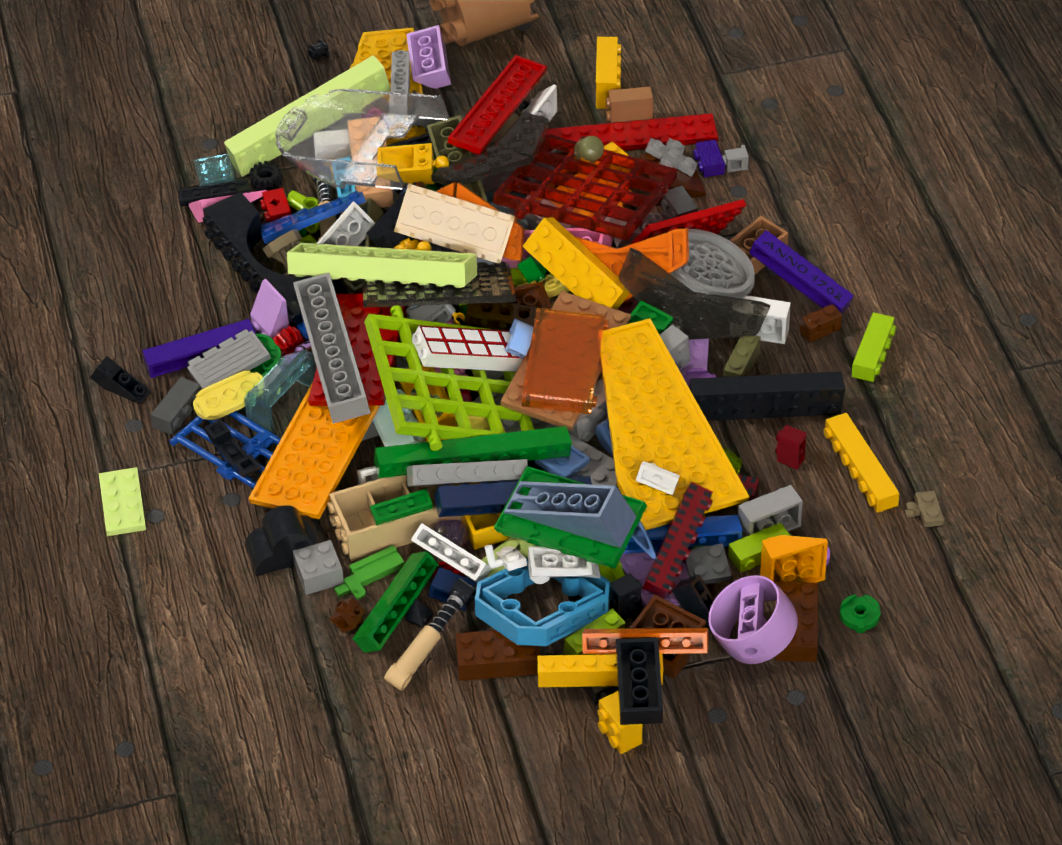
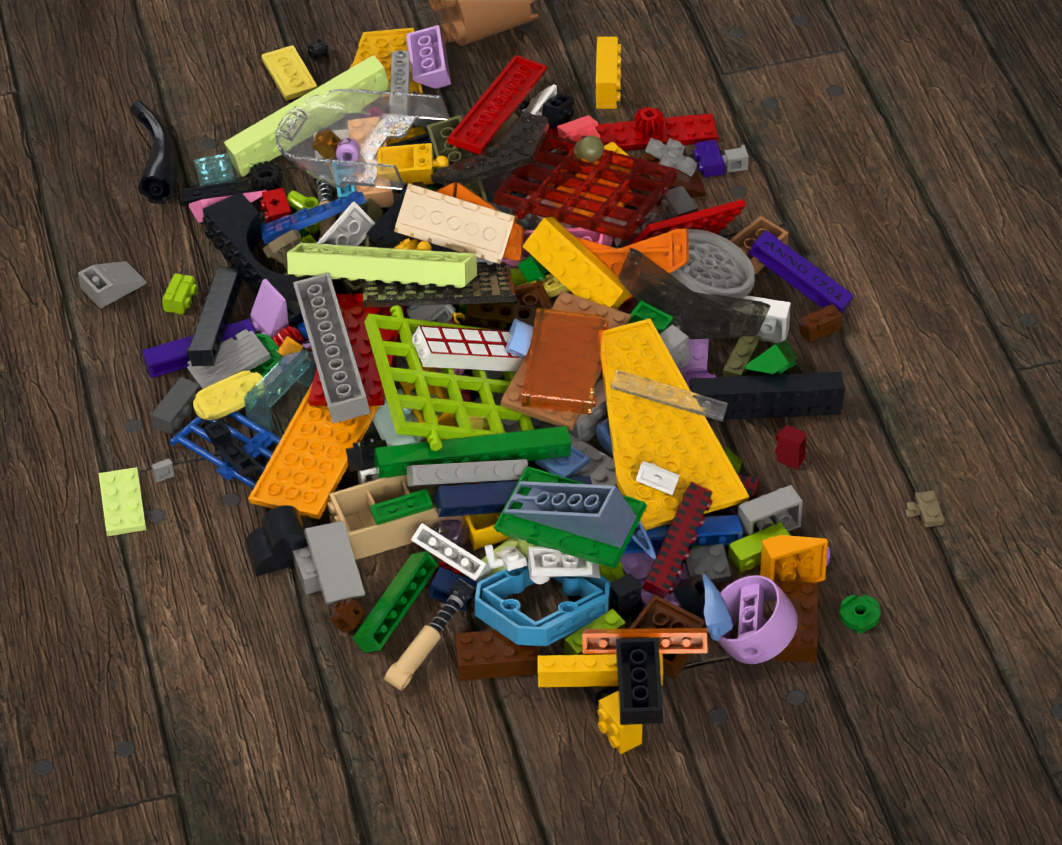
black slope [90,356,151,404] -> none
bright green piece [334,545,405,600] -> none
black slope [405,599,433,628] -> none
medium nougat brick [606,86,653,123] -> none
yellow brick [824,413,899,513] -> none
lime brick [851,312,897,382] -> none
none -> light grey slope [78,261,147,309]
none -> black brick [130,101,178,204]
none -> light grey plate [152,458,174,483]
none -> lime brick [162,273,198,315]
none -> black brick [187,267,242,366]
none -> light yellow plate [261,45,318,101]
none -> light orange plate [277,336,303,363]
none -> light grey tile [304,521,365,605]
none -> pearl gold brick [312,129,341,160]
none -> lavender head [336,138,360,165]
none -> black brick [346,437,387,472]
none -> black brick [541,93,575,128]
none -> coral brick [557,115,600,148]
none -> clear tile [611,370,728,422]
none -> red gear [634,106,664,135]
none -> medium blue piece [702,574,733,641]
none -> green slope [745,340,798,374]

